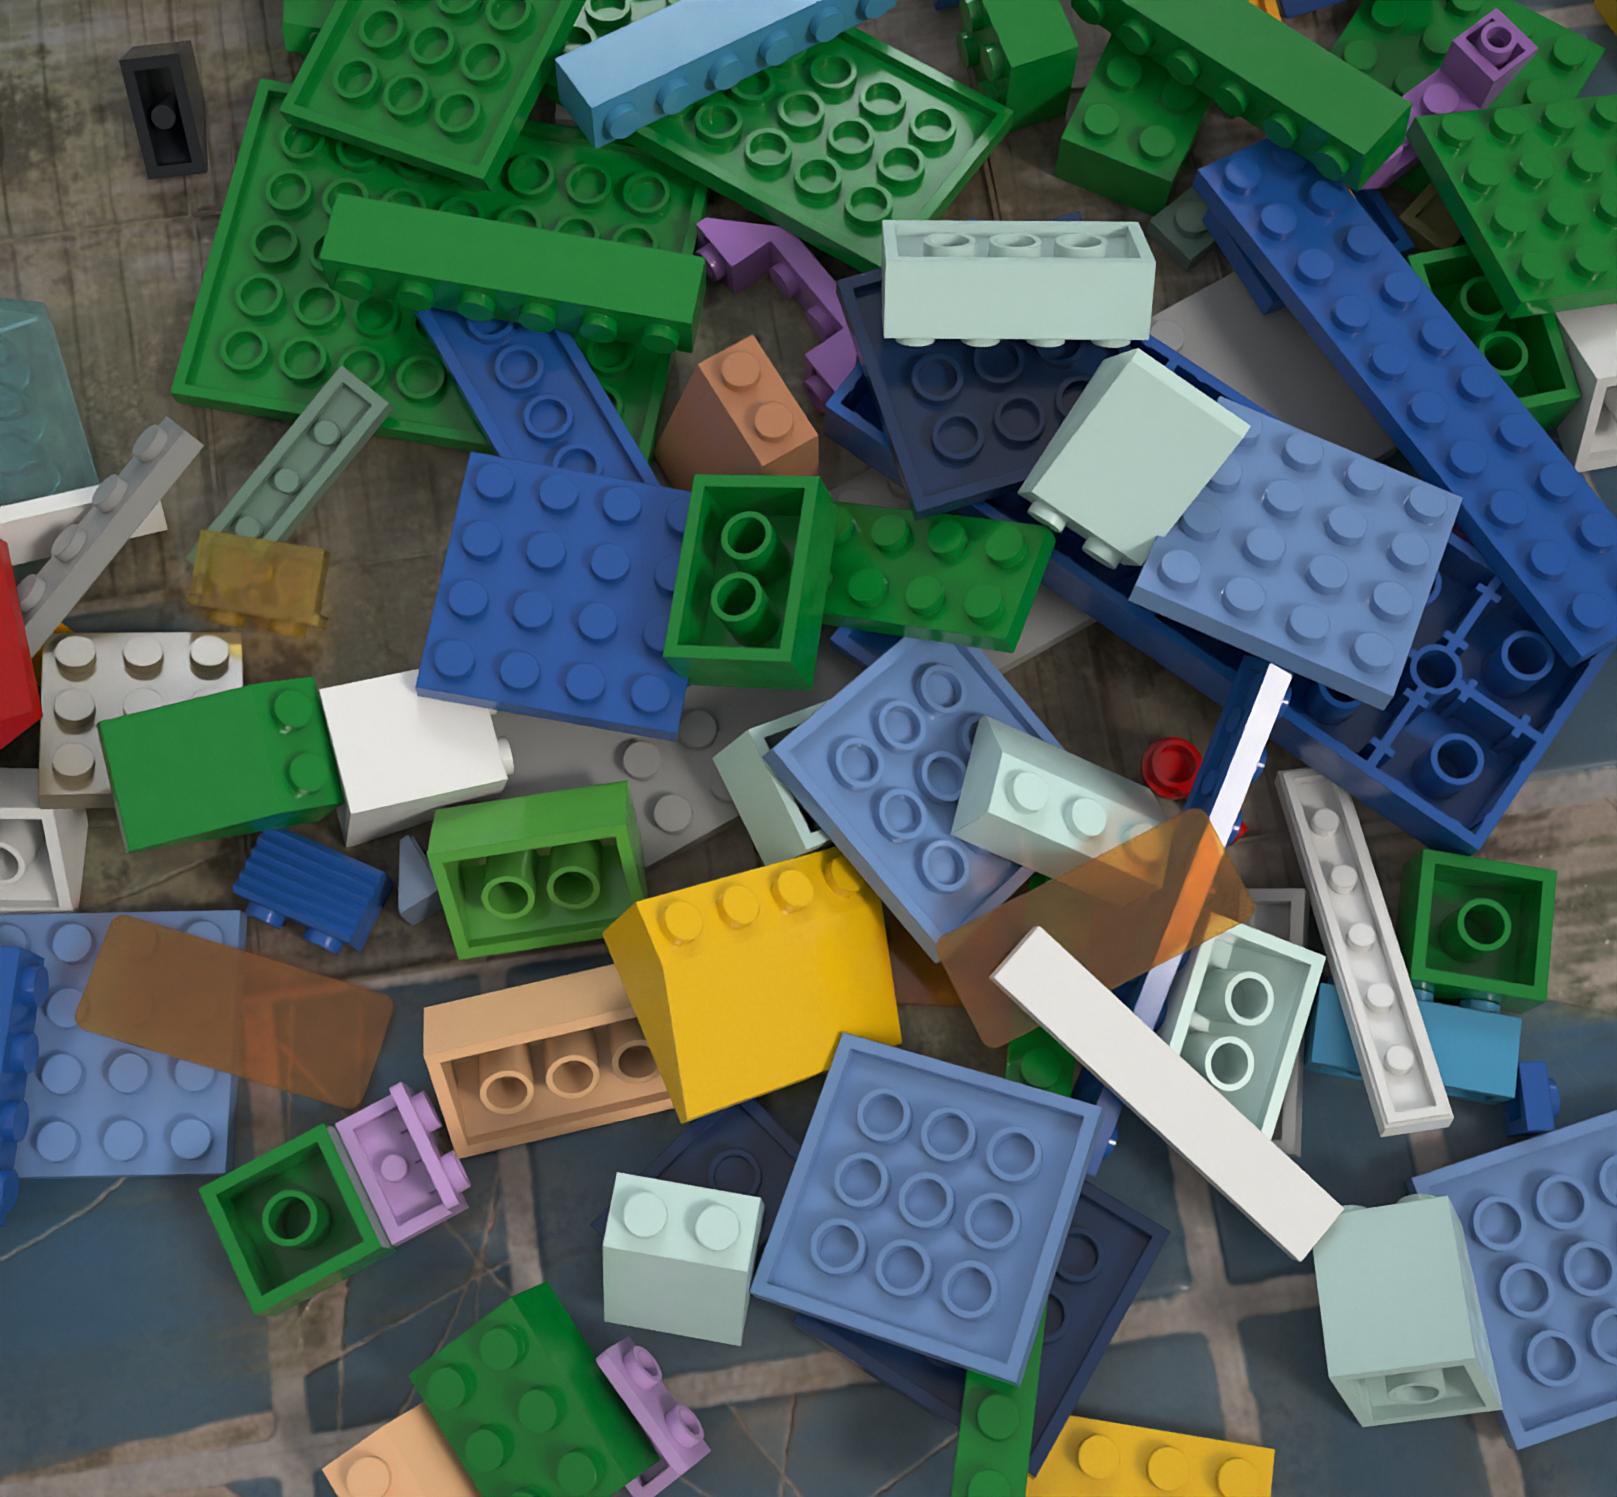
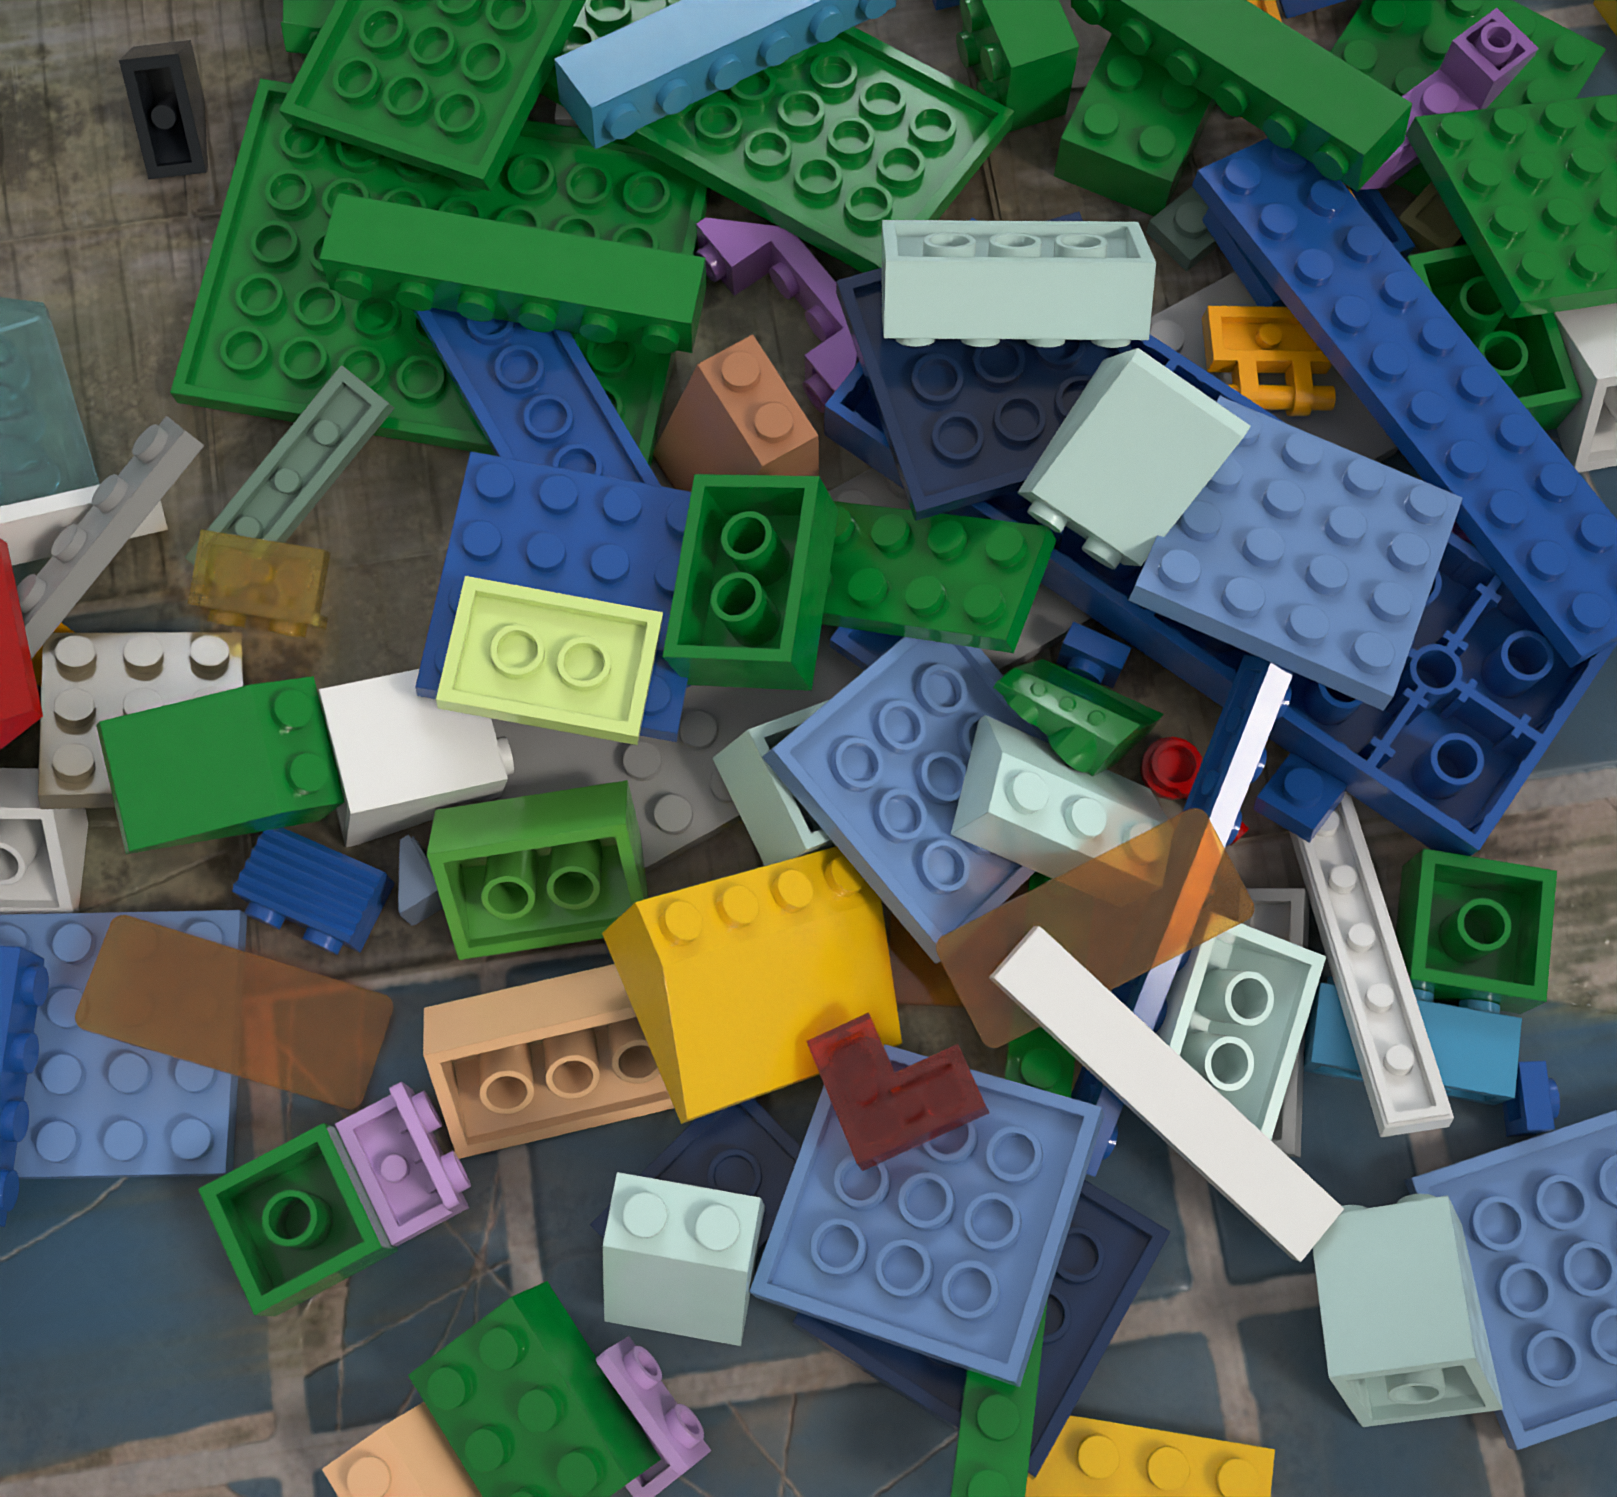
none -> yellowish green plate [436,576,663,745]
none -> clear red plate [806,1012,990,1171]
none -> green slope [993,659,1164,777]
none -> blue plate [1056,621,1131,689]
none -> light orange plate [1201,306,1336,416]
none -> blue plate [1253,752,1348,843]

